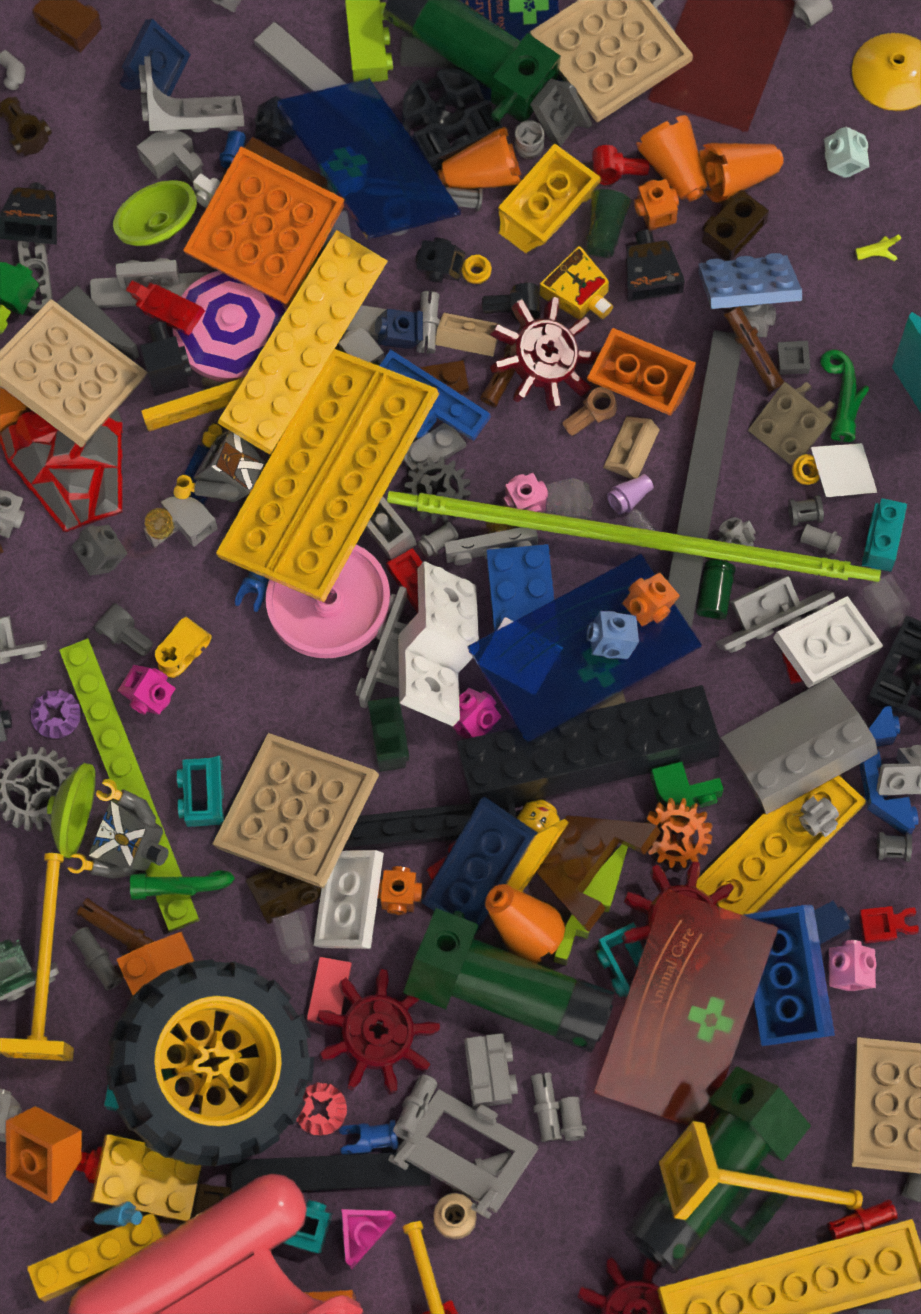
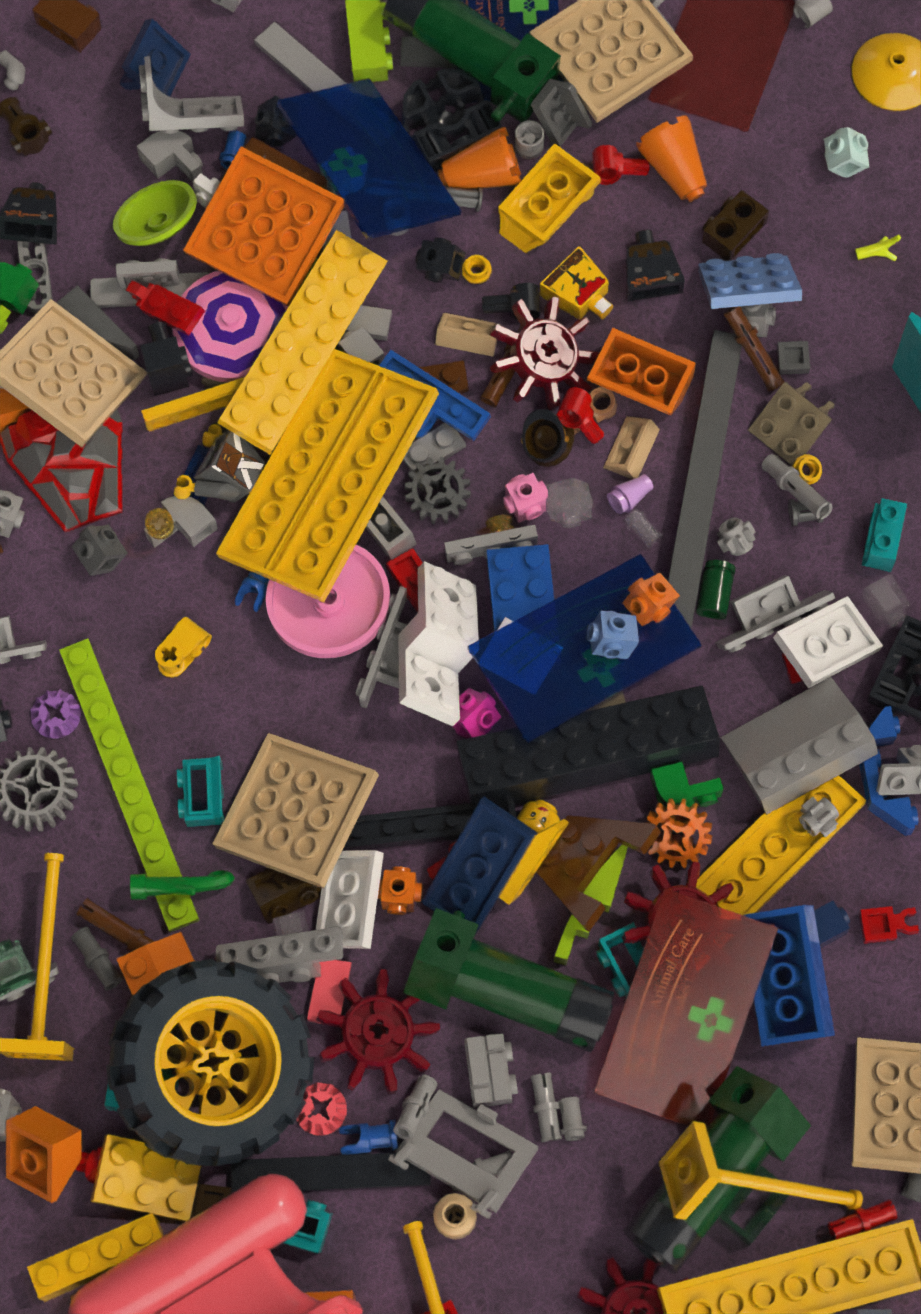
lime dish [47,763,96,859] -> none
torso [68,779,169,879] -> none
dark grey axle [93,603,153,656] -> none
dark azure bar [94,1201,143,1227] -> none
dark pink brick [117,665,176,715] -> none
dark pink slope [342,1209,397,1269] -> none
clear green window [368,696,410,772] -> none
dark blue brick [375,309,423,349] -> none
lime axle [387,491,881,582] -> none
light grey pin [416,291,440,353] -> none
light grey pin [418,522,459,557] -> none
orange cone [485,884,565,963] -> none
clear green plant [586,189,632,258] -> none
orange brick [634,179,679,230] -> none
orange cone [699,143,783,203] -> none
light grey pin [800,524,842,555] -> none
white sticker [811,443,877,497] -> none
green plant [820,349,869,442] -> none
bright pink brick [828,940,876,991] -> none
dark grey bush [876,832,912,862] -> none
none -> light grey bracket [216,927,343,984]
none -> dark brown piece [521,409,575,467]
none -> red axle [556,387,604,444]
none -> light grey pin [762,454,832,519]

